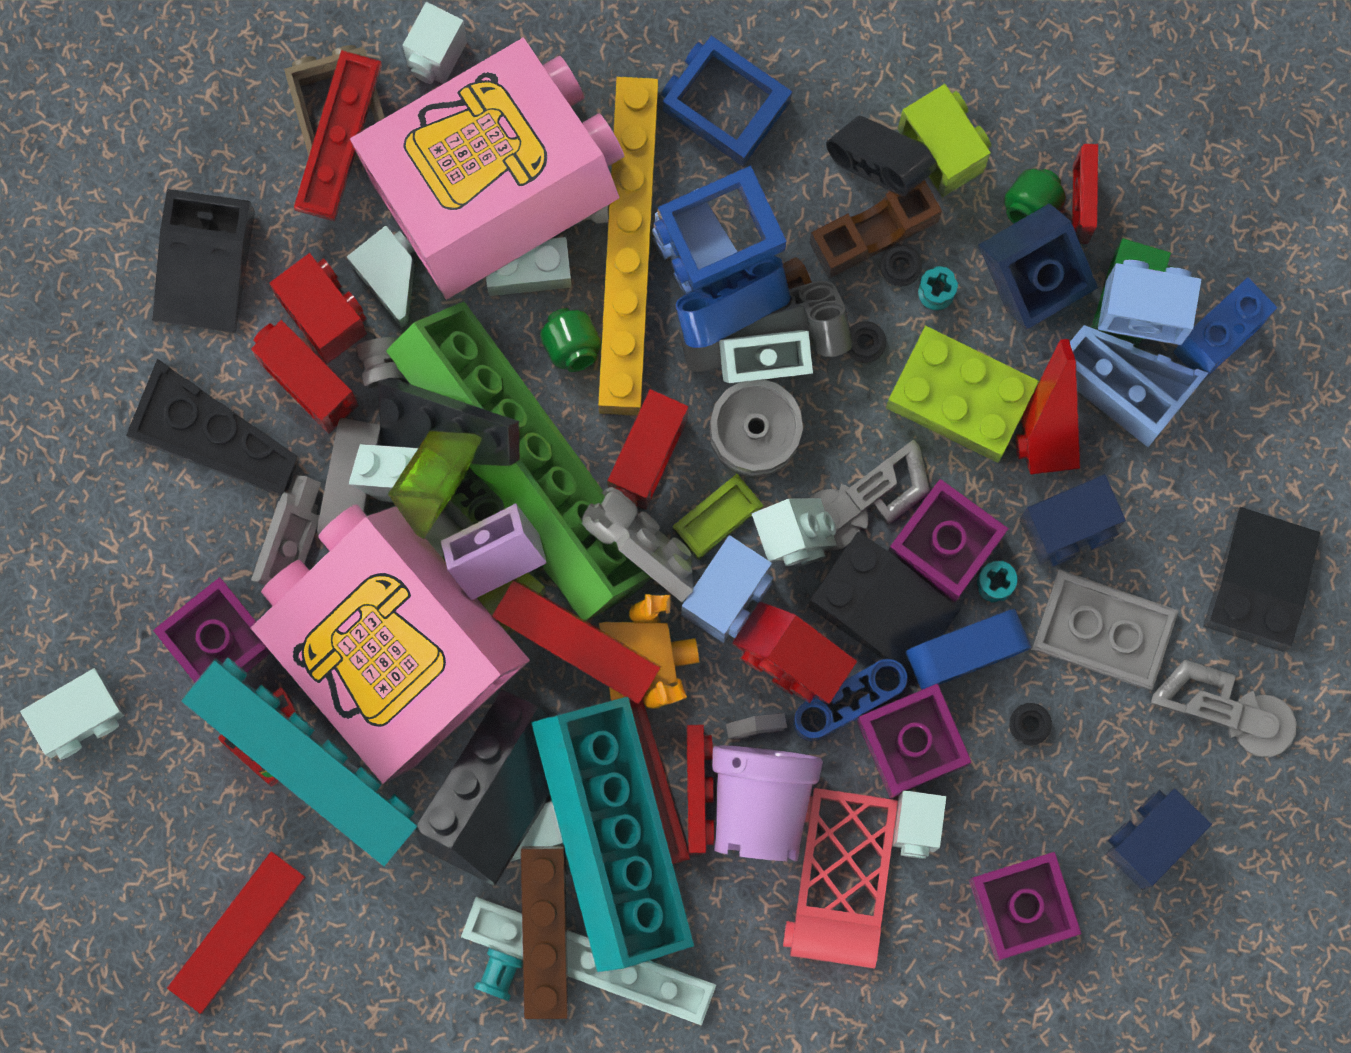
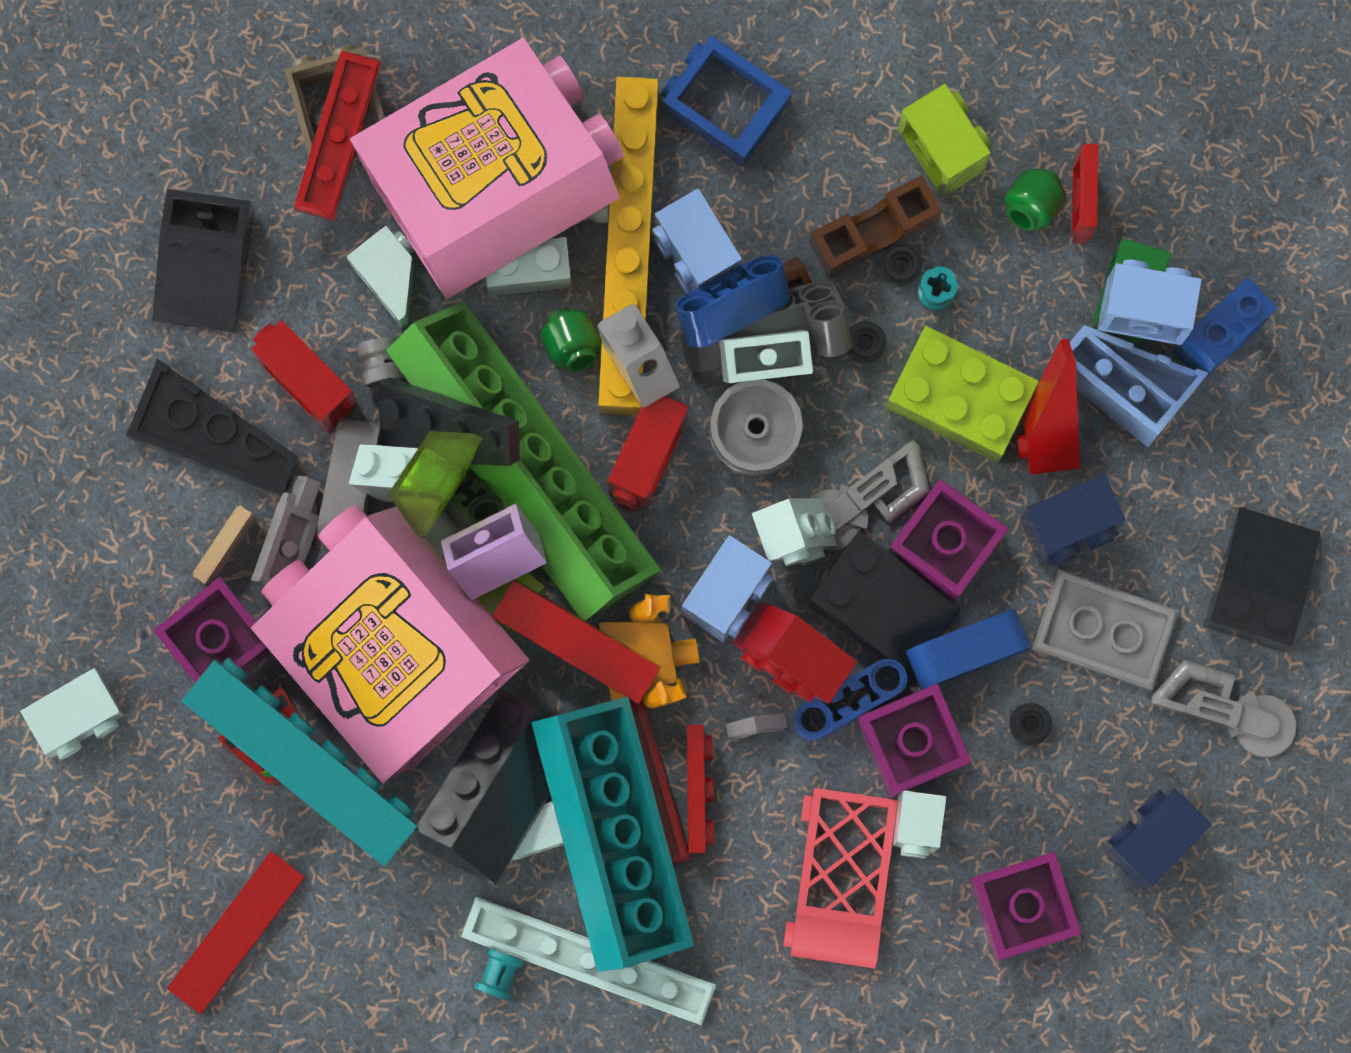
red brick [269,253,367,364] -> none
light aqua brick [403,2,467,84] -> none
reddish brown plate [521,846,569,1019] -> none
light grey plate [582,487,693,602] -> none
blue window [653,165,787,292] -> none
lime tile [672,474,764,560] -> none
lavender piece [712,745,823,861] -> none
black beam [826,115,937,196] -> none
teal bush [977,561,1017,603] -> none
dark blue brick [978,203,1098,329] -> none
none -> tan tile [193,505,256,587]
none -> light grey torso [597,304,680,408]

